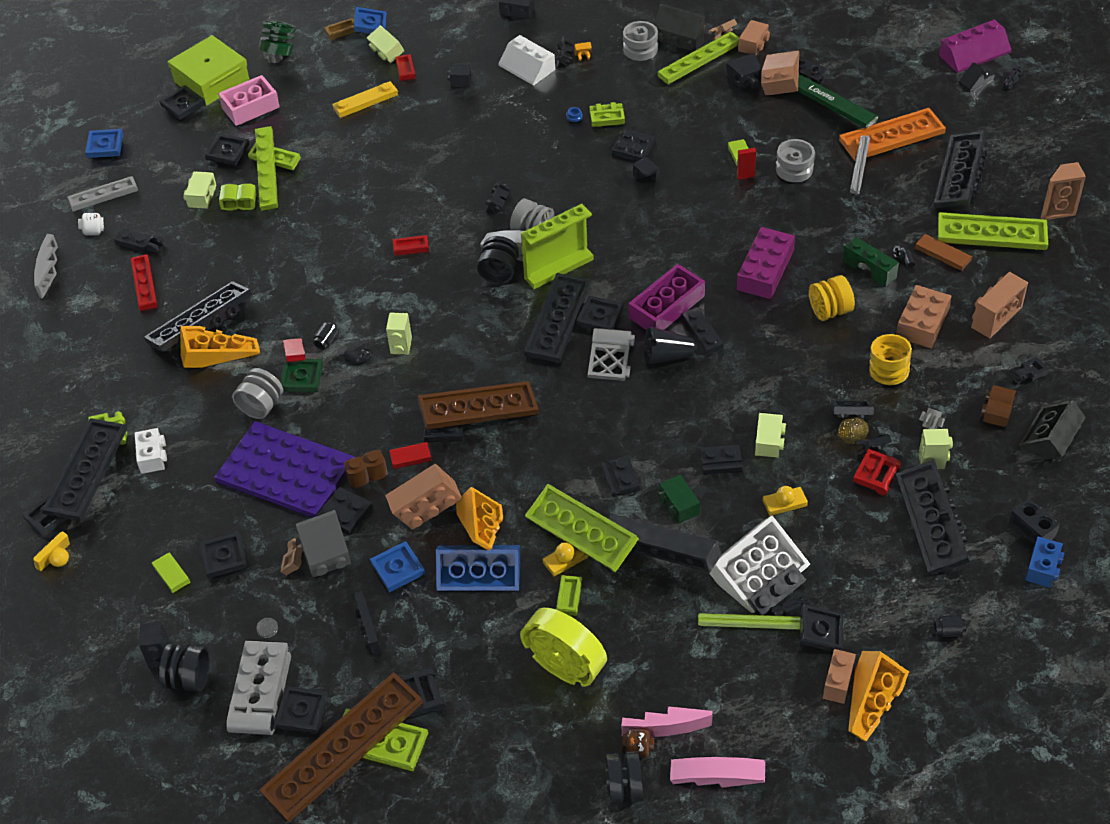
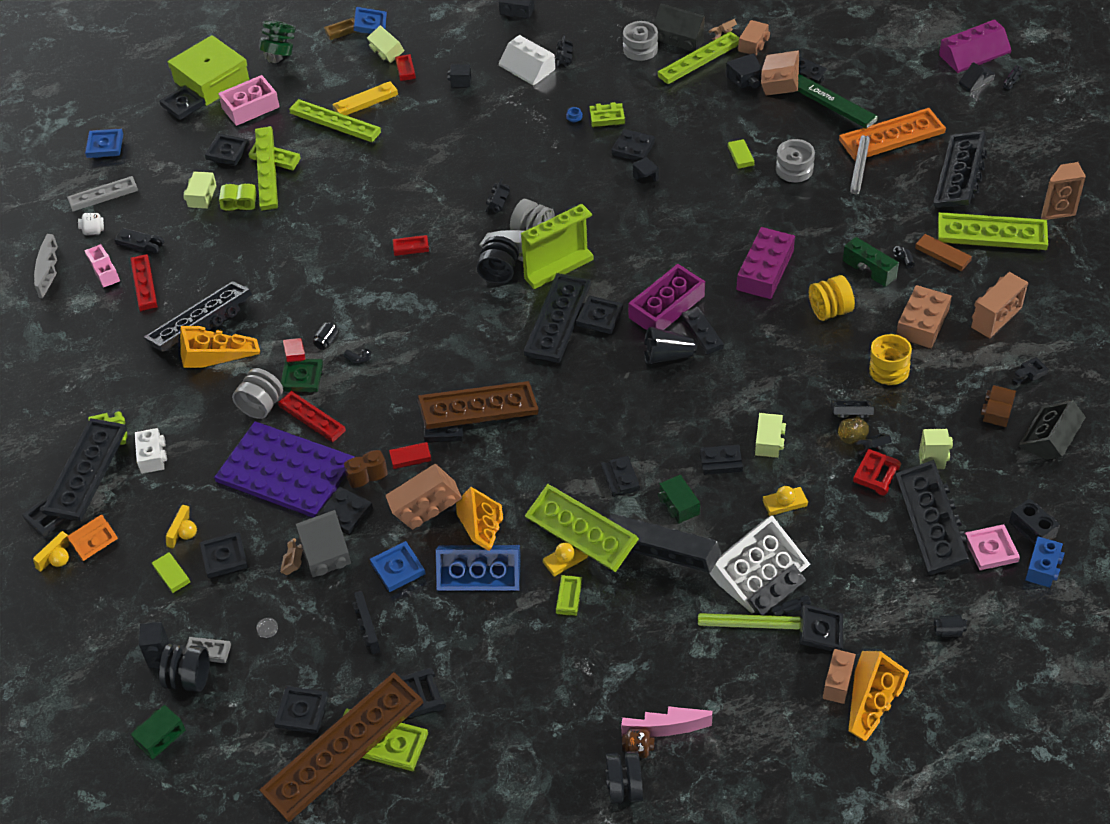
light grey hinge [227,641,291,735] -> none
yellowish green brick [386,313,412,355] -> none
neon yellow brick [520,608,607,686] -> none
light orange tile [574,42,592,61] -> none
light grey piece [588,328,635,381] -> none
bright pink slope [670,757,765,787] -> none
red tile [737,148,756,180] -> none
light grey gear [919,408,945,429] -> none
none -> orange plate [66,514,118,561]
none -> bright pink slope [84,244,120,288]
none -> dark green brick [131,705,186,760]
none -> yellow tile [166,505,197,549]
none -> light grey plate [186,637,231,663]
none -> red tile [278,391,346,443]
none -> lime plate [290,99,381,142]
none -> bright pink plate [965,524,1020,570]

